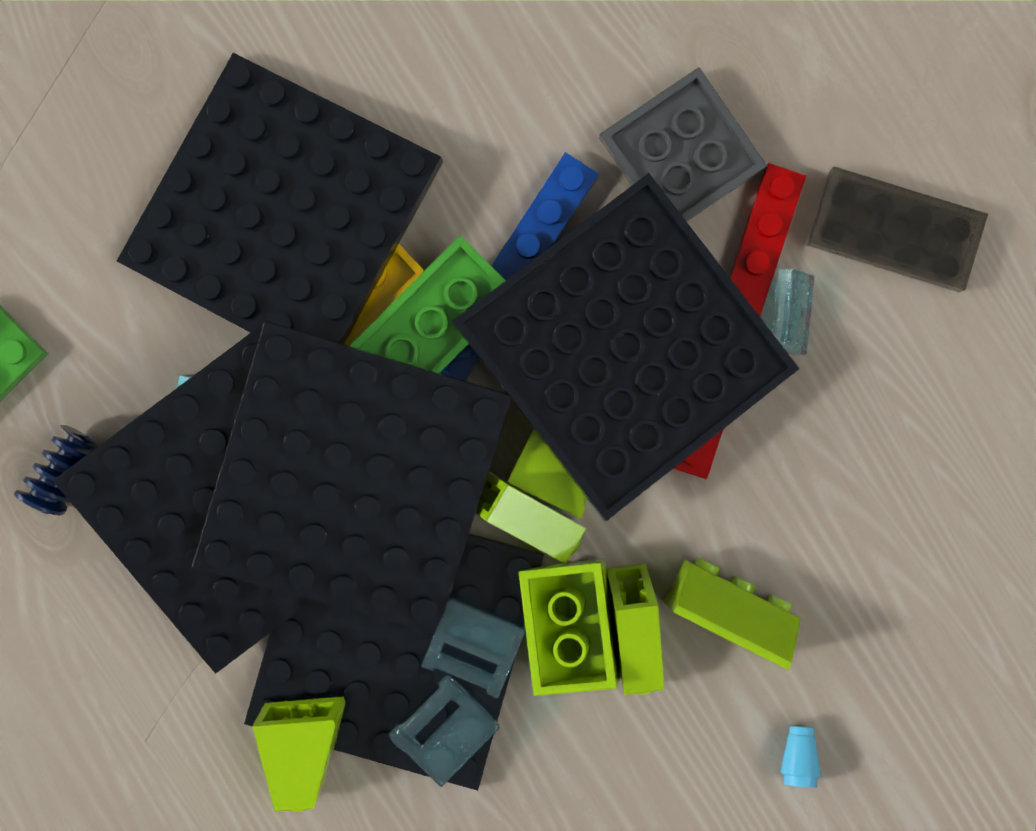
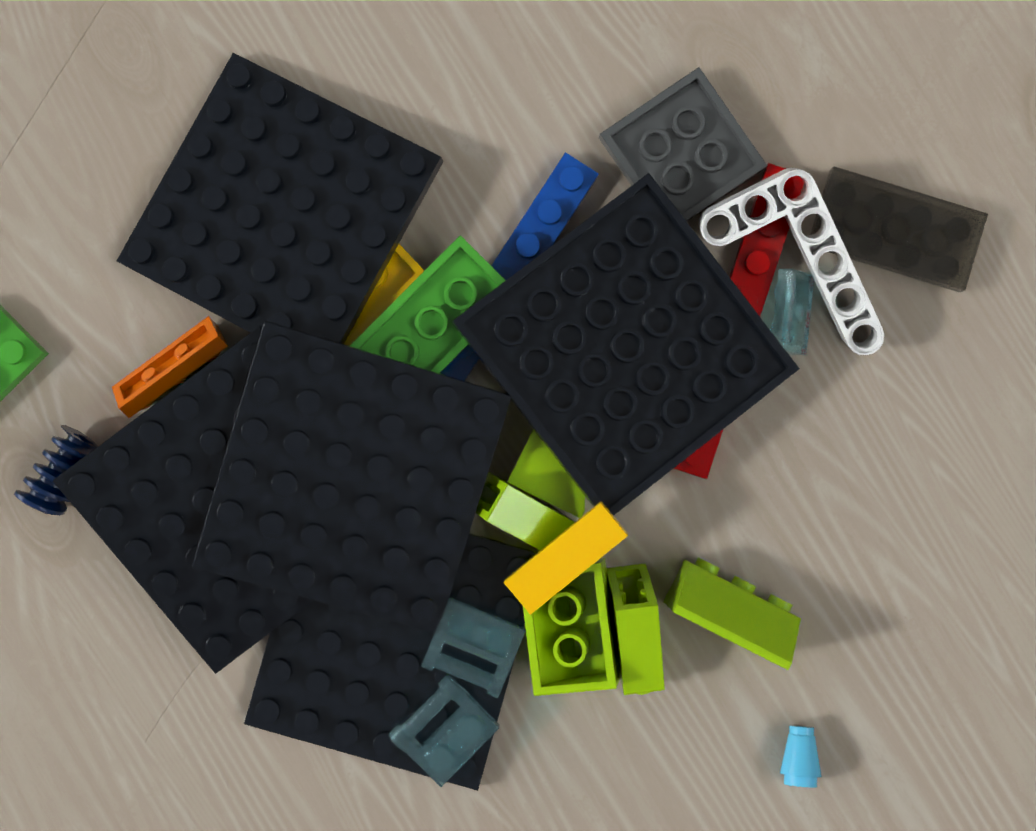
lime slope [252,697,346,812] -> none
none -> orange plate [112,316,228,418]
none -> yellow tile [503,501,628,615]
none -> white beam [698,168,885,355]

